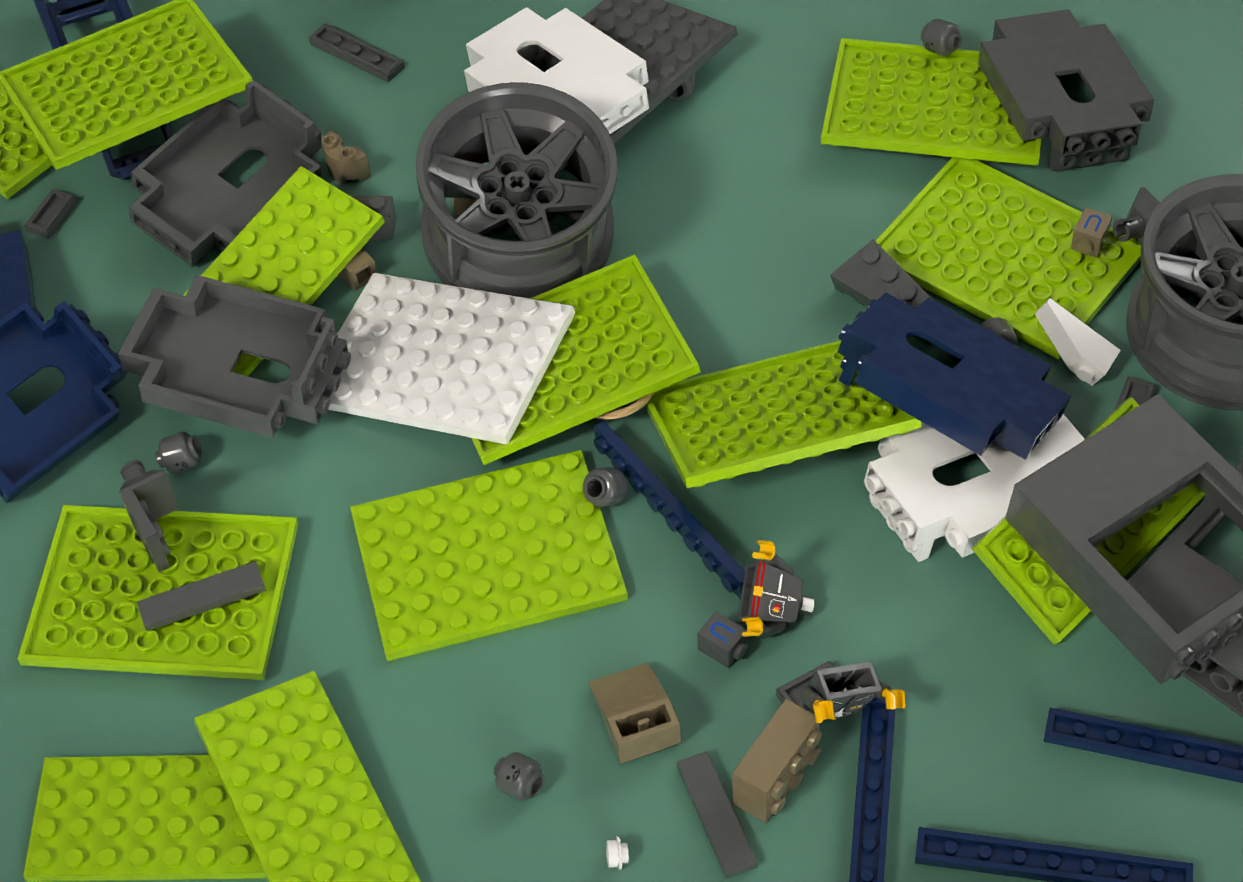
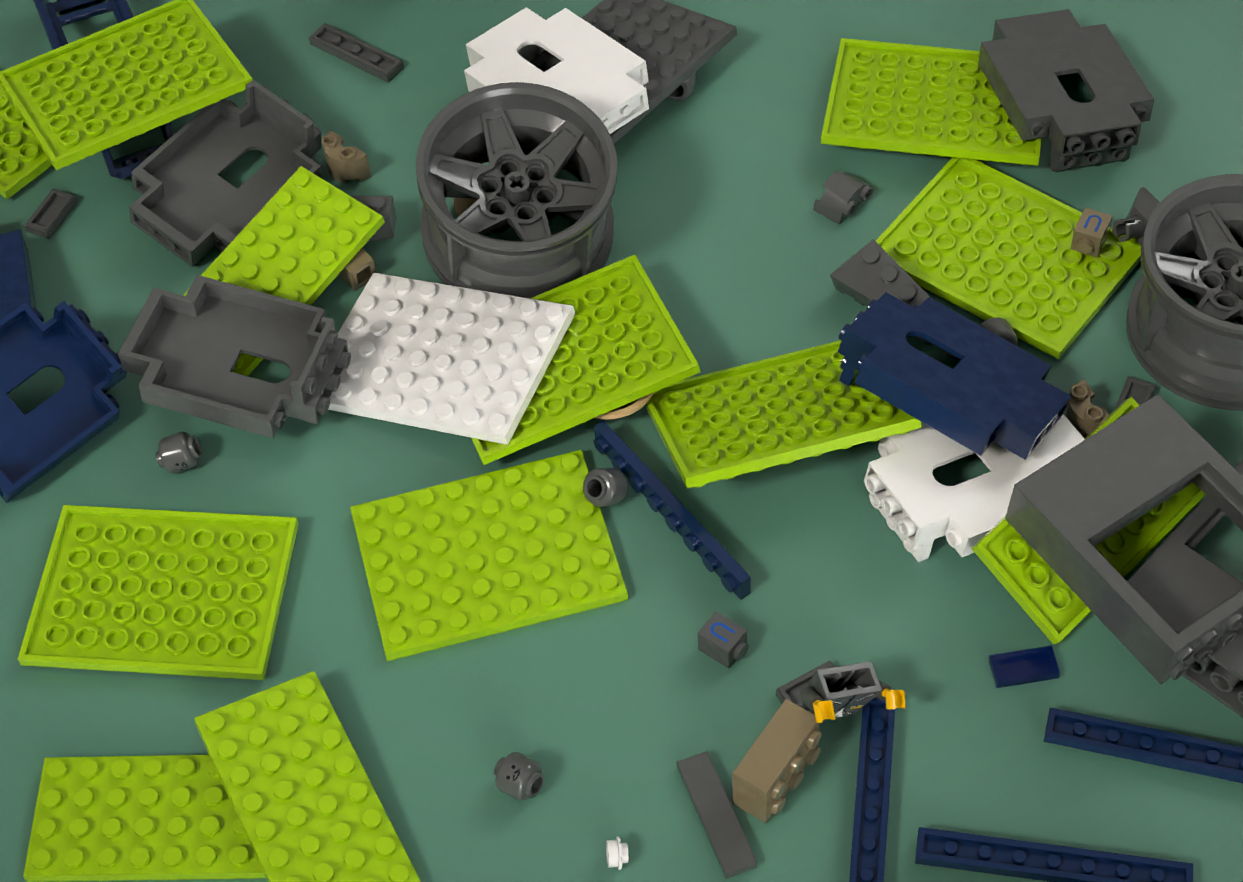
dark grey plate [119,460,179,572] -> none
dark grey tile [137,561,266,631] -> none
dark tan slope [588,662,681,764] -> none
dark grey torso [737,540,814,639] -> none
dark grey head [921,19,962,56] -> none
white slope [1035,298,1120,386] -> none
none -> dark grey cylinder [813,171,874,225]
none -> clear blue tile [989,645,1060,688]
none -> dark tan cylinder [1066,379,1109,439]

